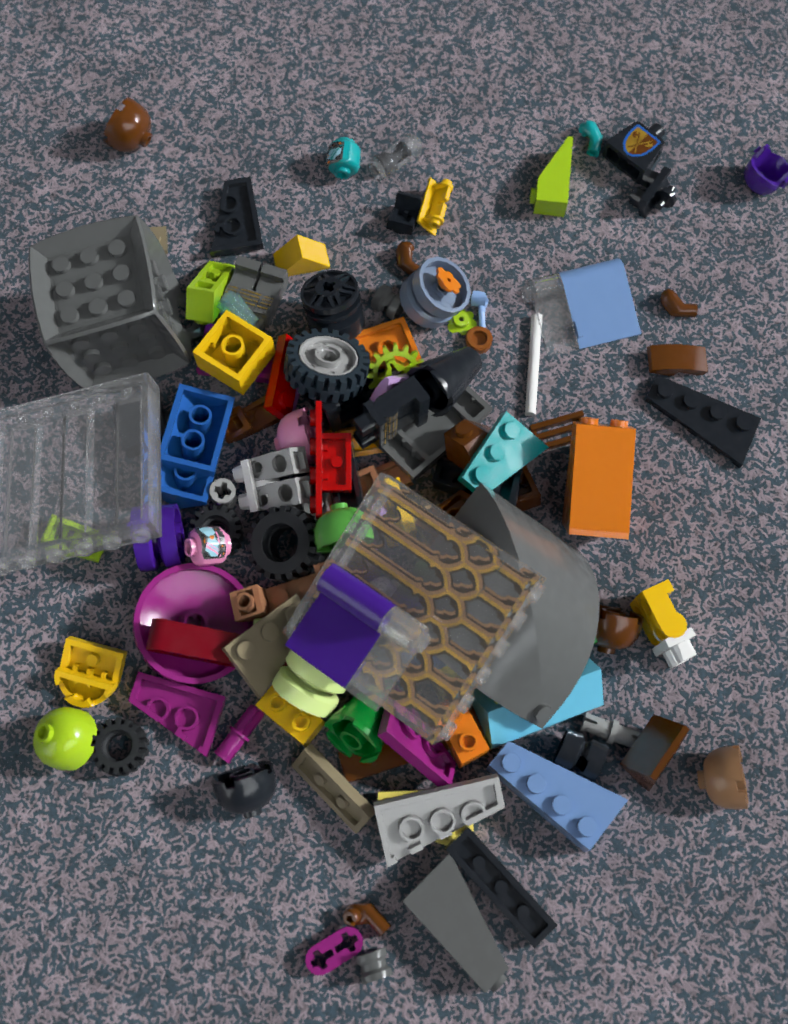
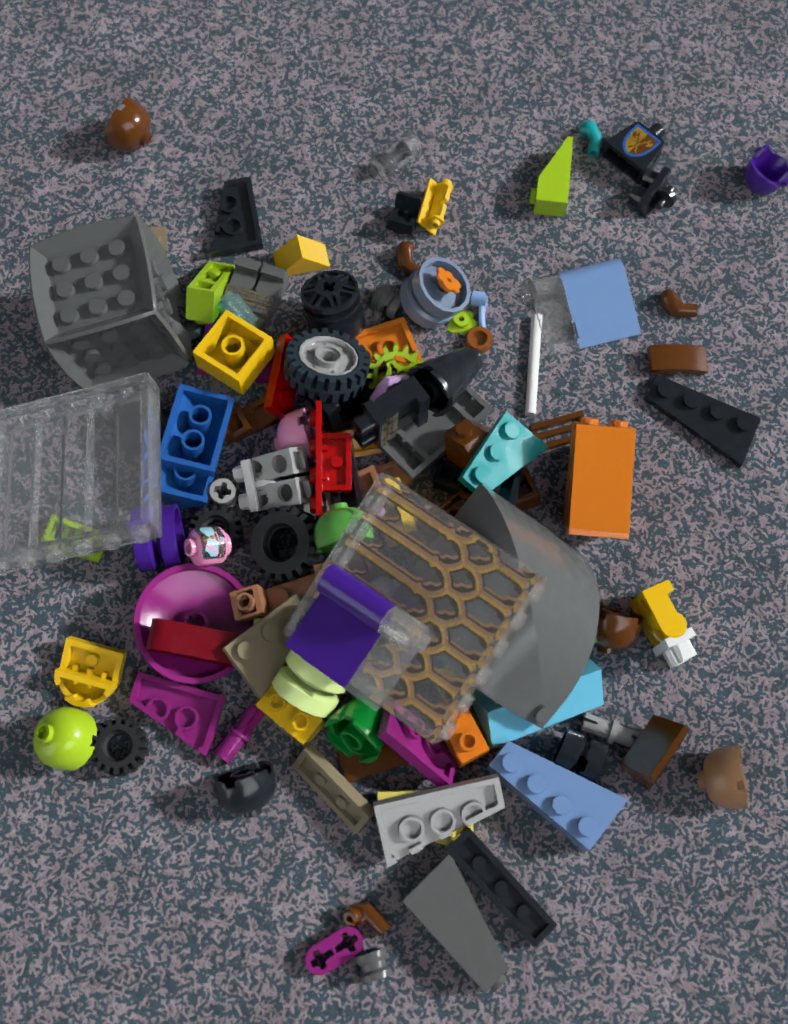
teal head [326,137,361,179] -> none

